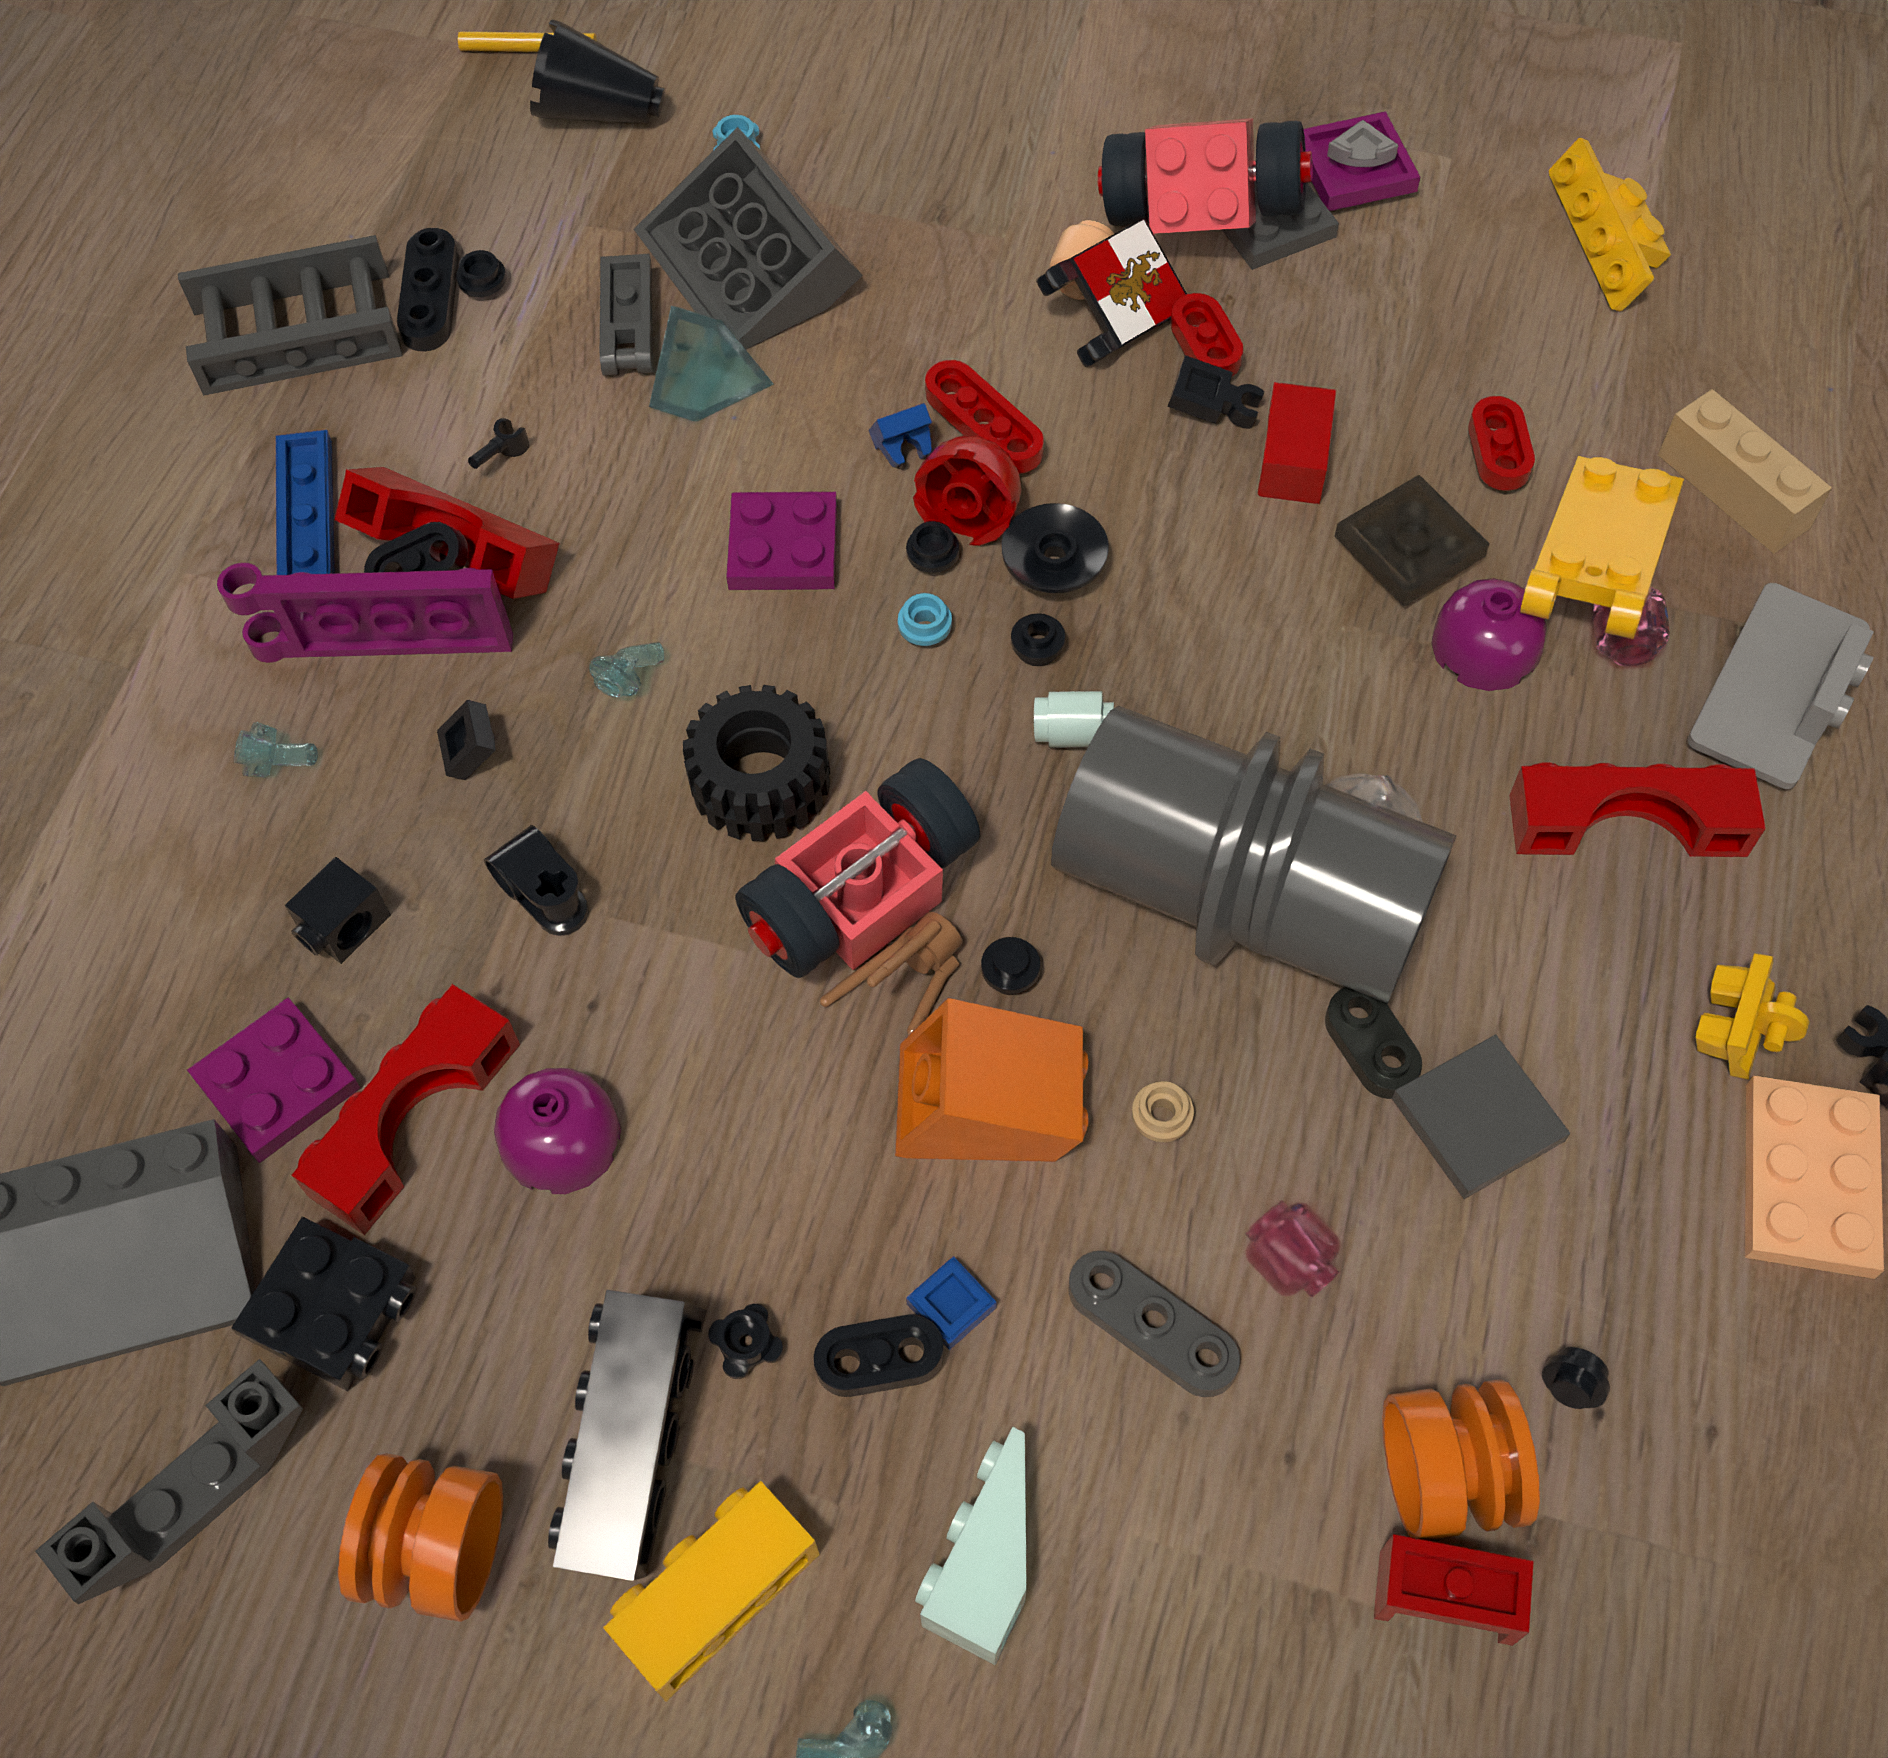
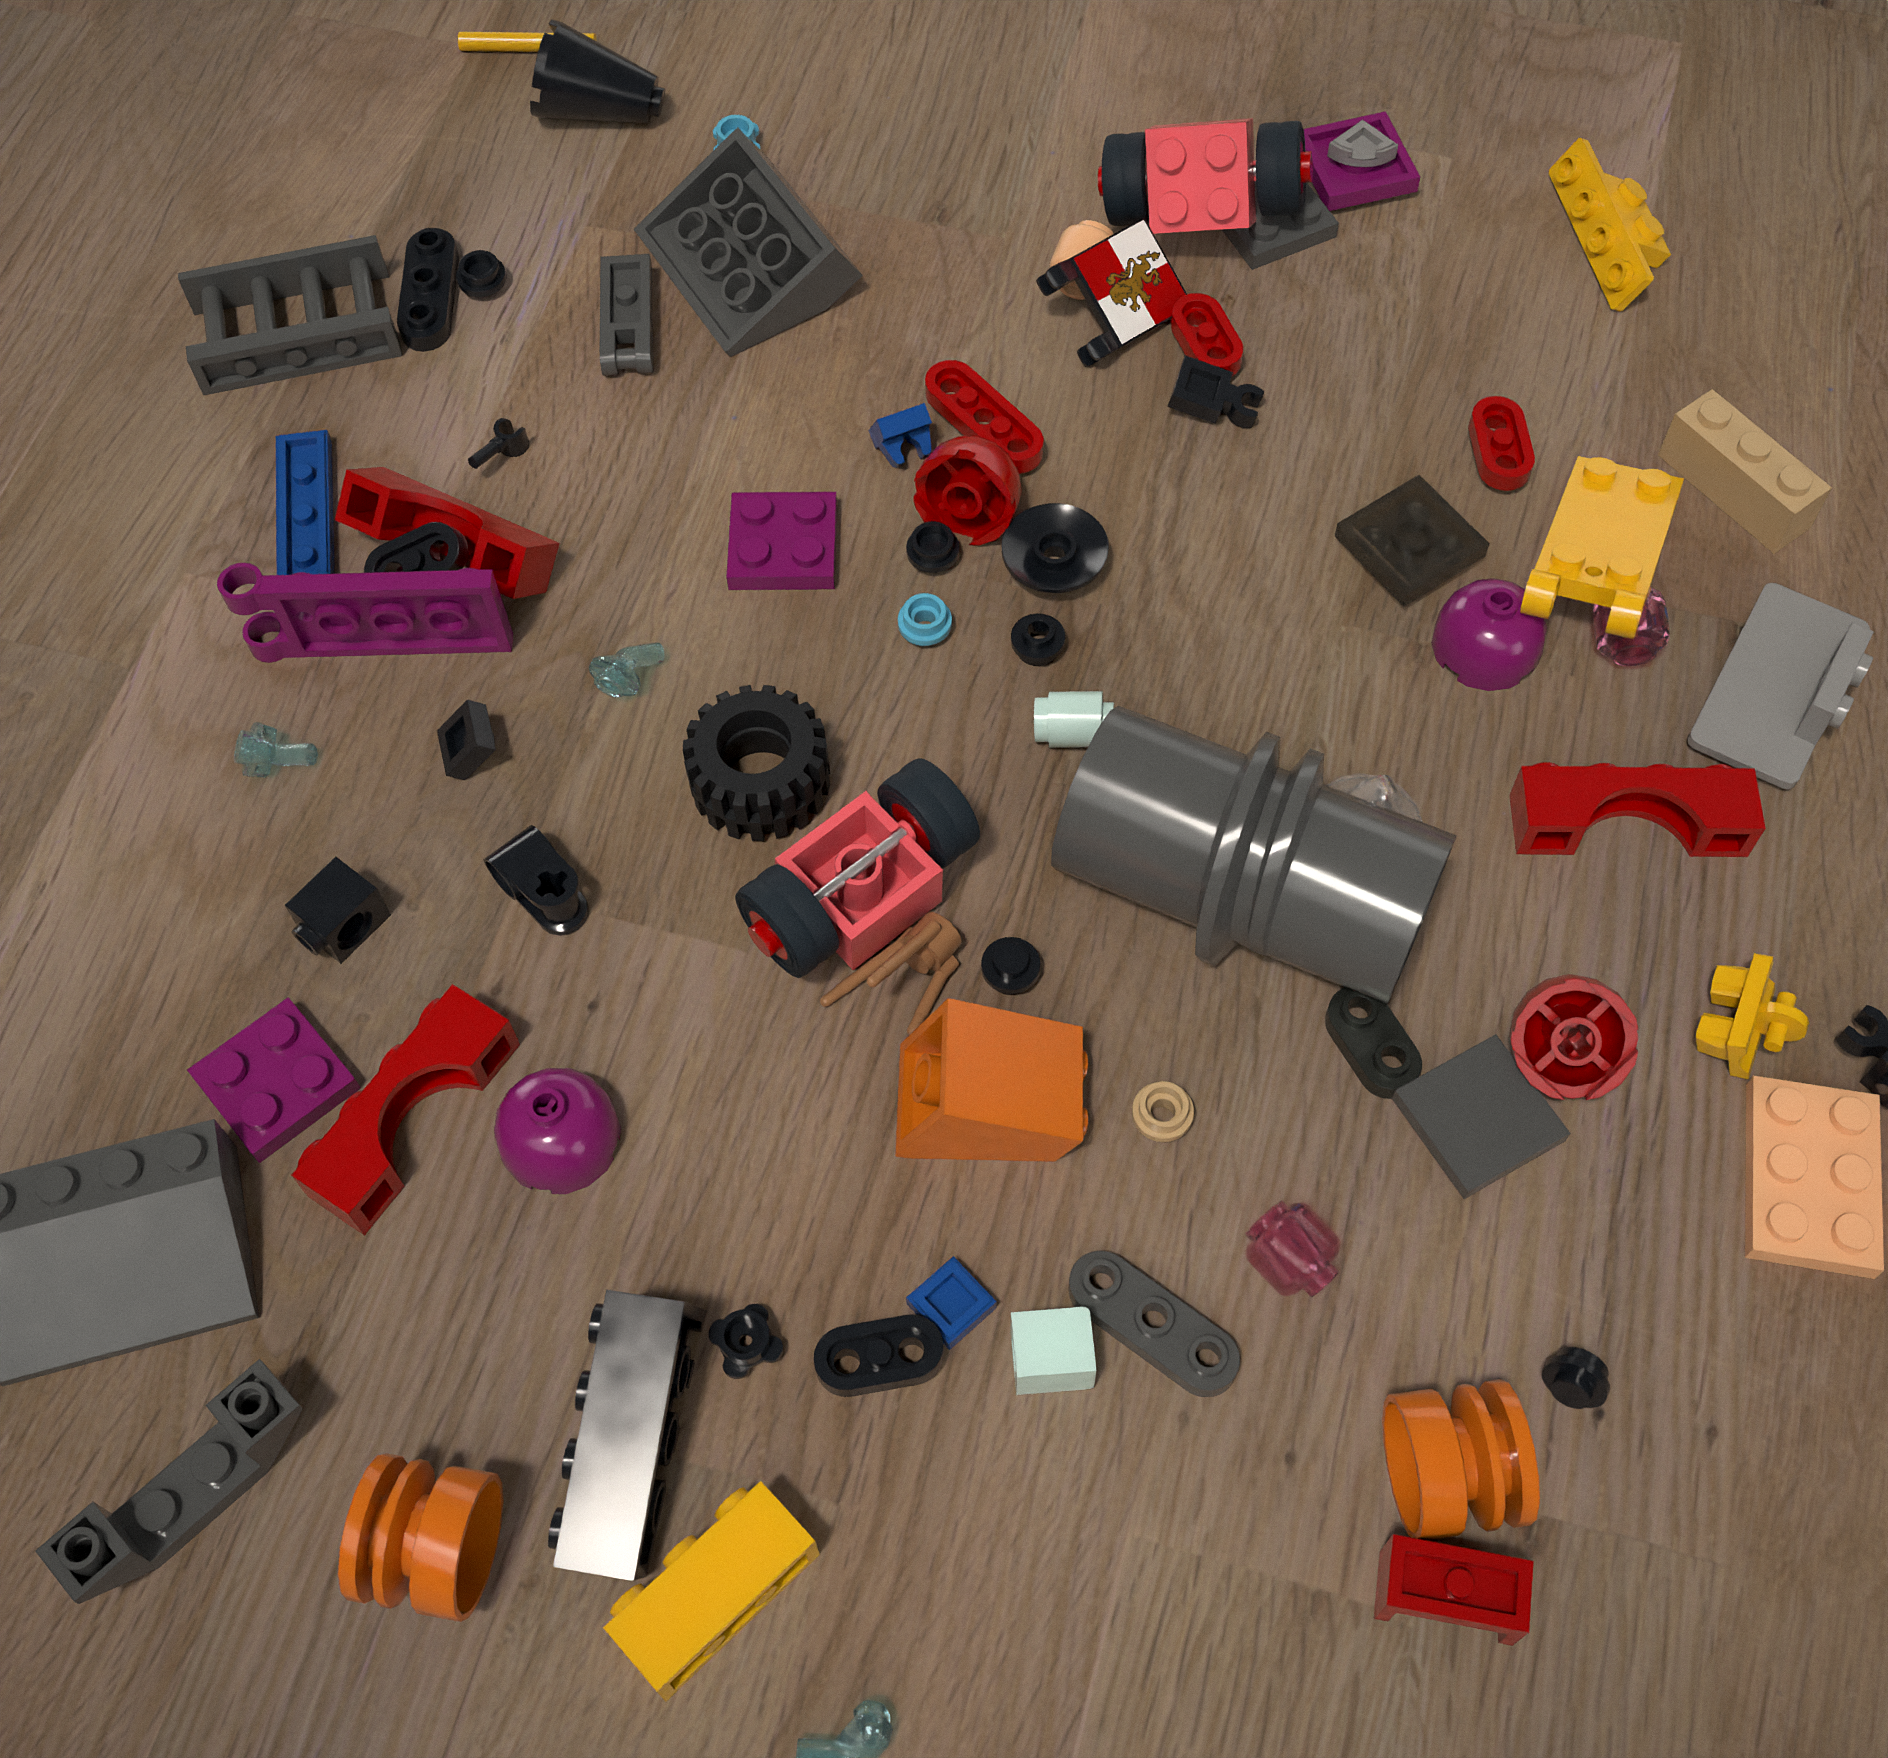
black plate [231,1216,417,1392] -> none
clear light blue slope [649,306,774,421] -> none
light aqua slope [915,1427,1026,1665] -> none
red panel [1258,382,1336,504] -> none
none -> light aqua panel [1010,1307,1097,1395]
none -> red cylinder [1509,974,1639,1100]

